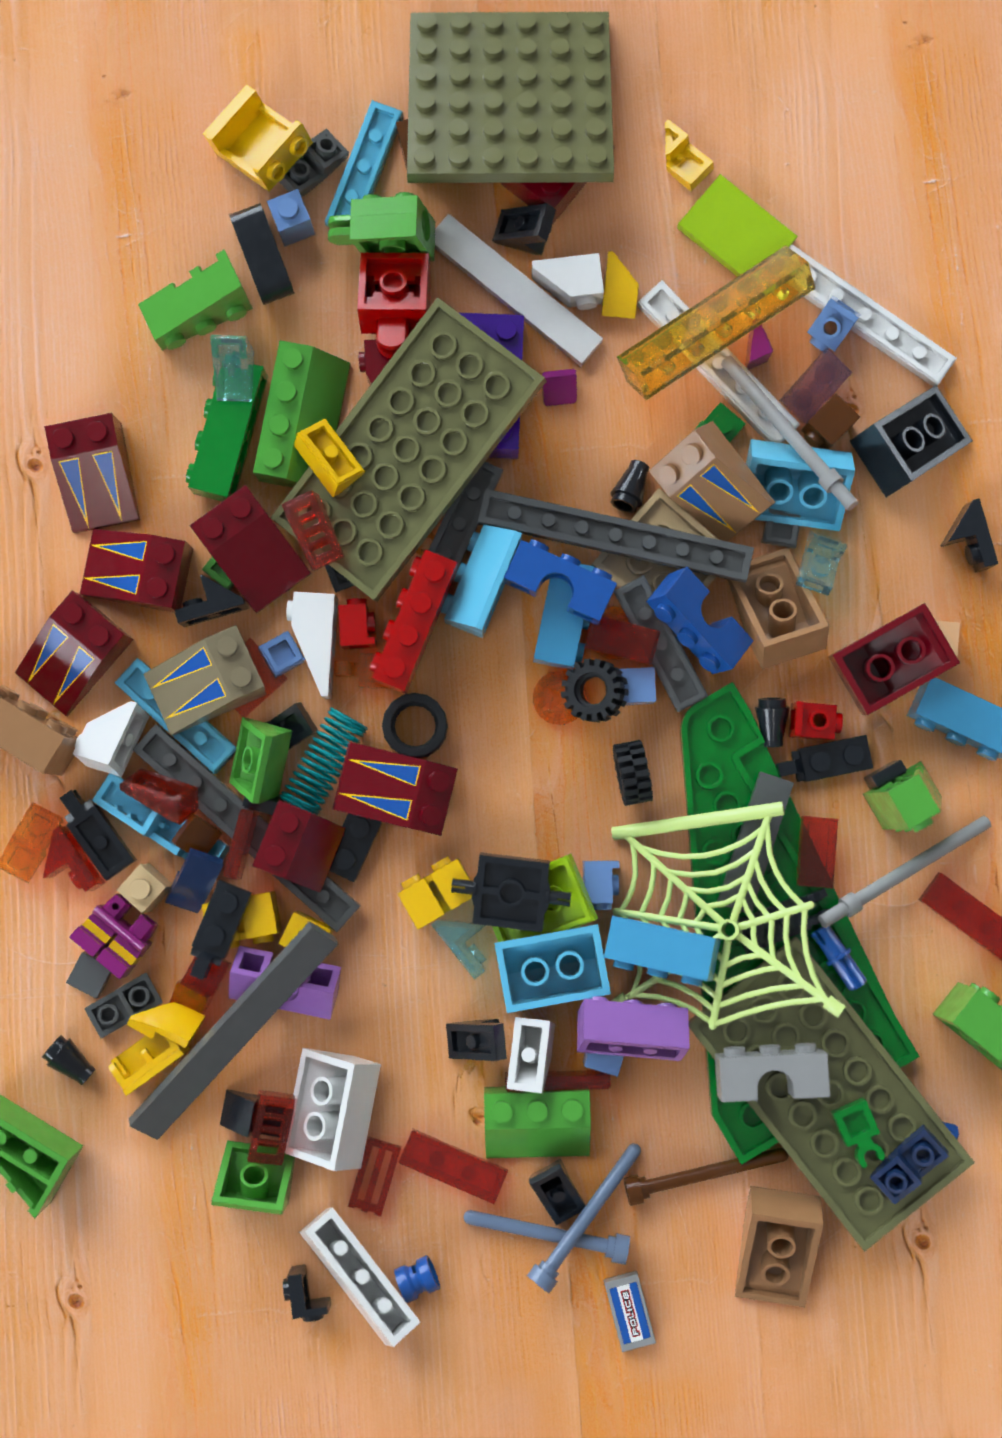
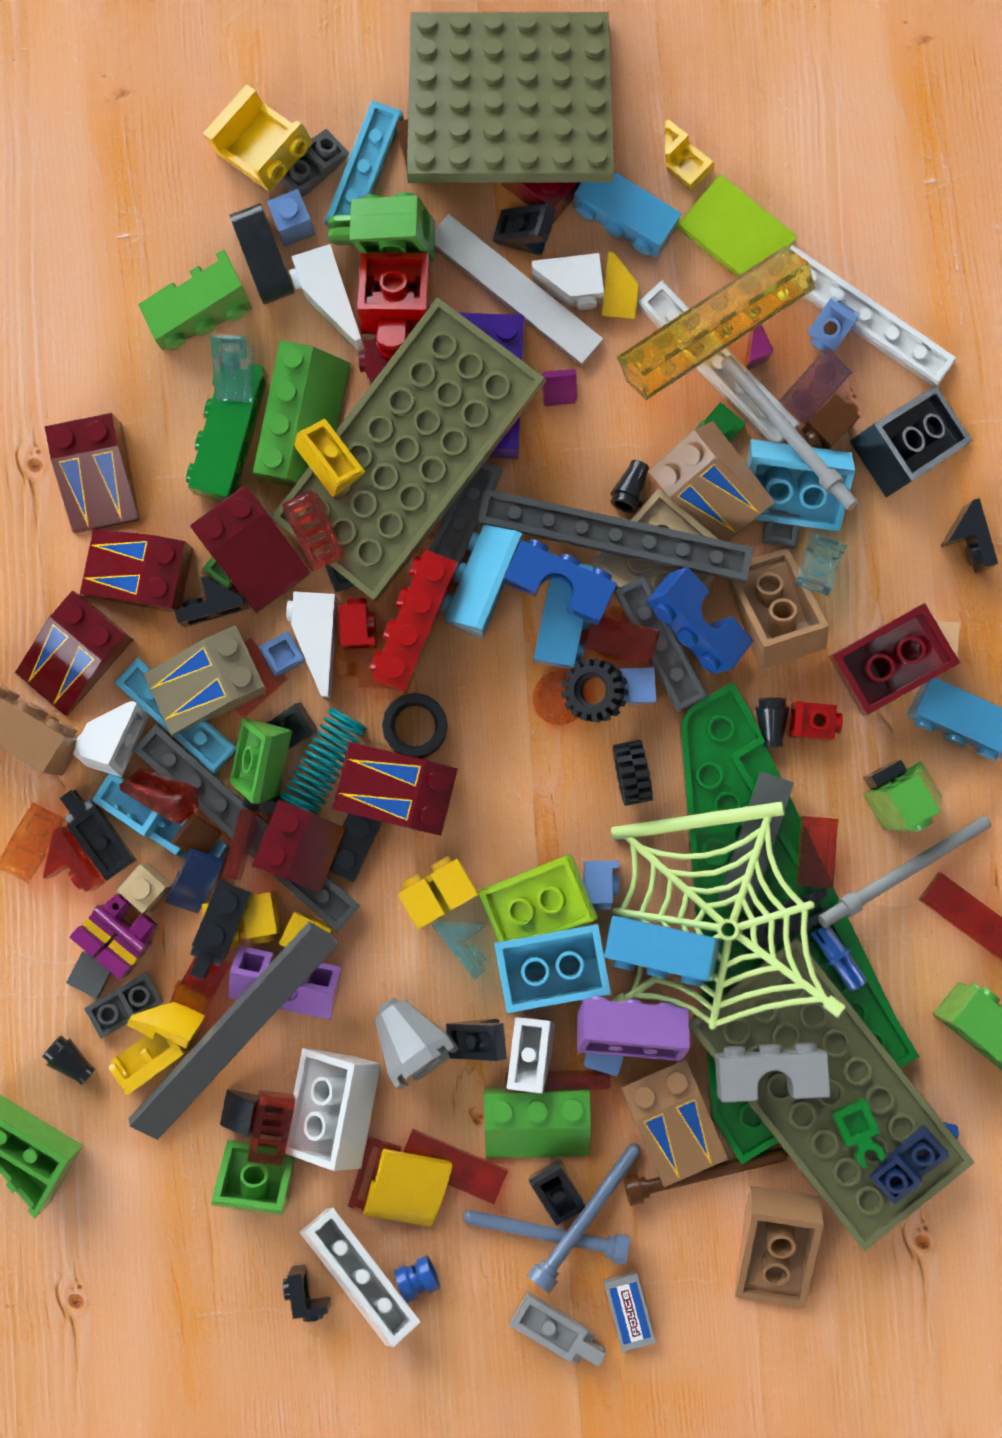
black plate [451,852,571,932] -> none
black hinge [775,735,873,782] -> none
none -> white slope [289,244,364,351]
none -> yellow slope [363,1149,452,1227]
none -> light grey cone [375,998,459,1089]
none -> light grey hinge [510,1291,606,1367]
none -> dark azure brick [573,172,682,258]
none -> medium nougat slope [621,1059,728,1187]

